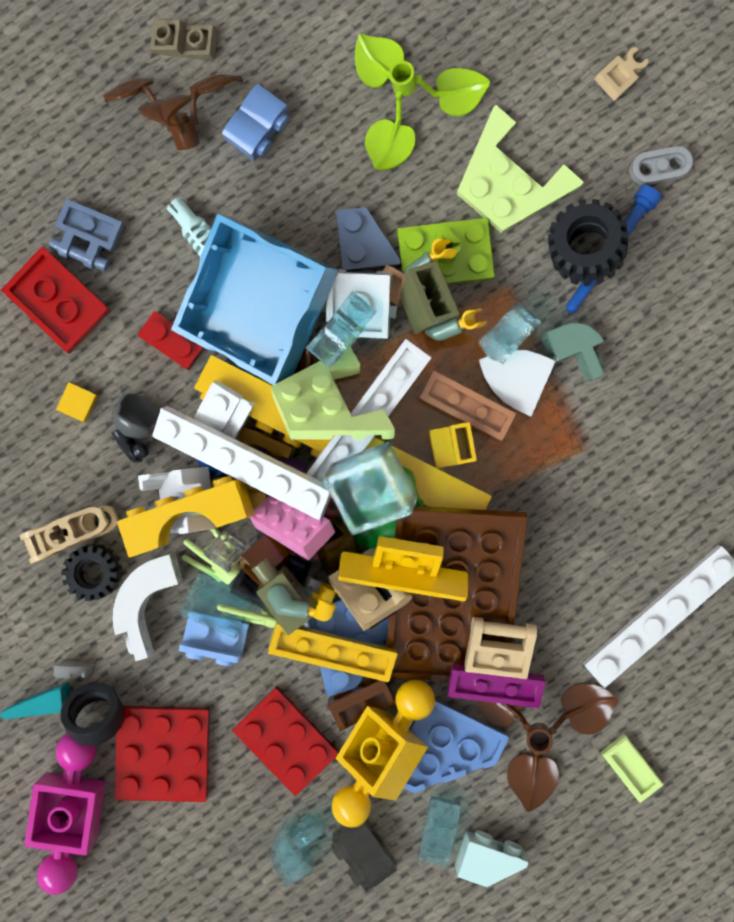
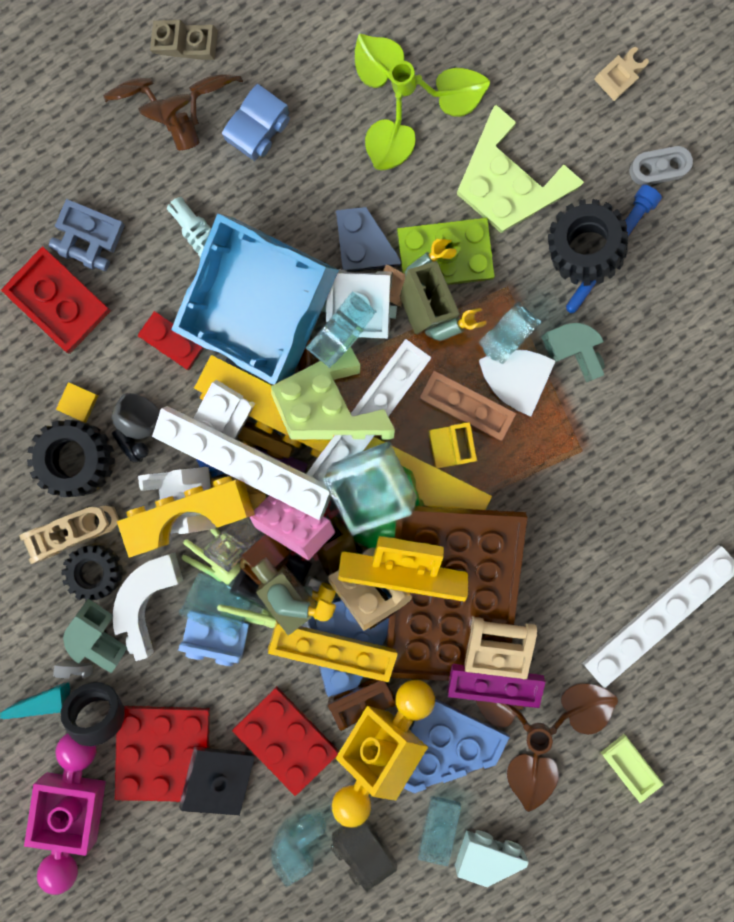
none -> black tyre [27,419,115,497]
none -> sand green brick [63,599,127,673]
none -> black plate [179,746,255,816]

